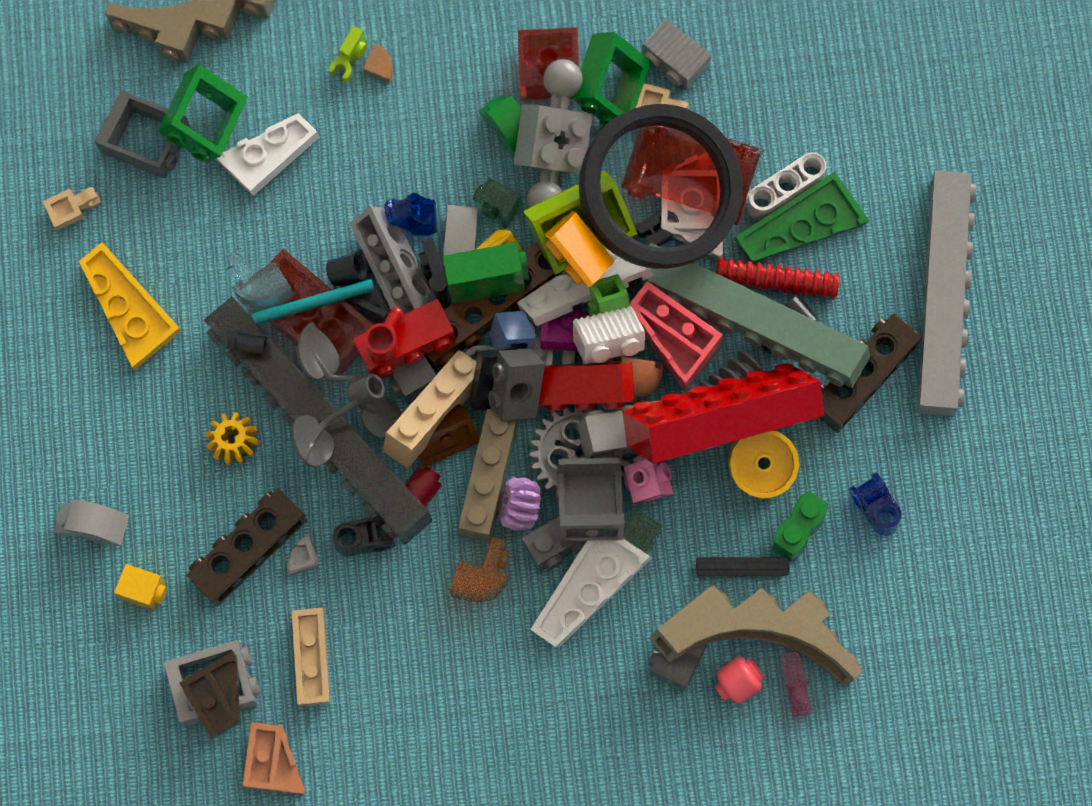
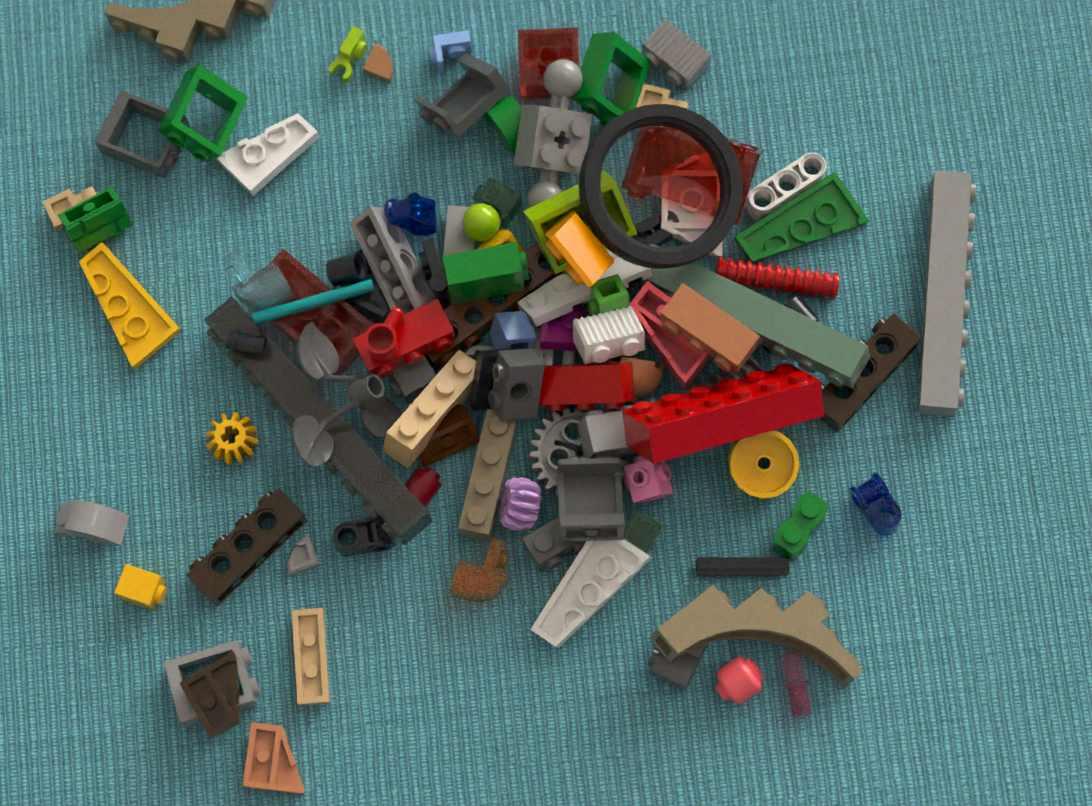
none -> green brick [58,187,132,254]
none -> dark grey panel [415,53,510,137]
none -> light blue bracket [429,30,472,73]
none -> lime piece [461,203,501,242]
none -> nougat brick [660,283,760,374]

